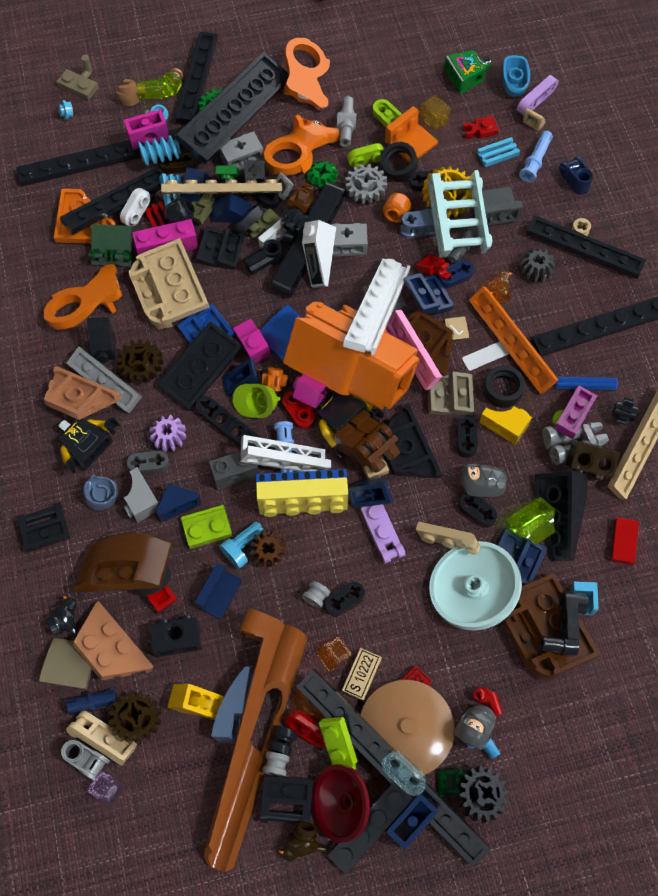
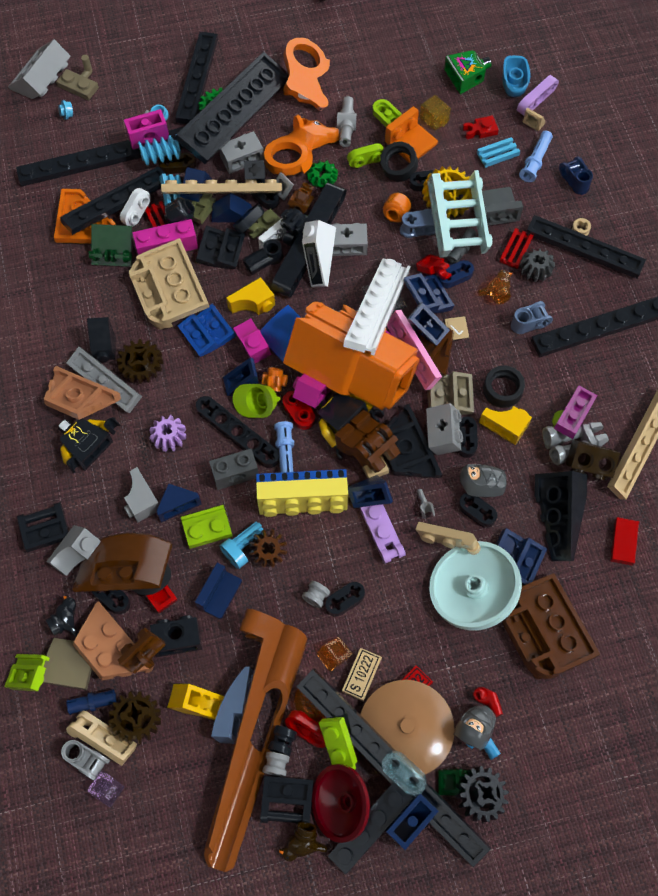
orange animal [44,264,122,330] -> none
sand blue hair [83,475,118,511] -> none
clear neon green piece [116,68,183,106] -> none
dark grey beam [127,451,170,475] -> none
black plate [157,321,243,411] -> none
green plate [216,166,241,181] -> none
white fence [240,435,331,472] -> none
light grey gear [345,164,387,204] -> none
white sticker [462,341,509,371] -> none
orange plate [469,286,559,394] -> none
clear neon green slope [505,497,555,544] -> none
black beam [539,591,589,657] -> none
blue axle [555,376,618,390] -> none
medium azure panel [570,582,598,615] -> none
black gear [612,397,638,425] -> none
none -> lime plate [5,654,50,691]
none -> light grey slope [8,39,70,99]
none -> light grey arch [47,525,101,576]
none -> black beam [92,590,130,615]
none -> reddish brown hips [118,628,166,674]
none -> yellow arch [226,277,275,315]
none -> dark blue slope [408,302,450,346]
none -> light grey hand [417,489,435,519]
none -> light grey brick [426,403,463,455]
none -> red tile [499,228,534,269]
none -> sand blue piece [511,301,553,334]

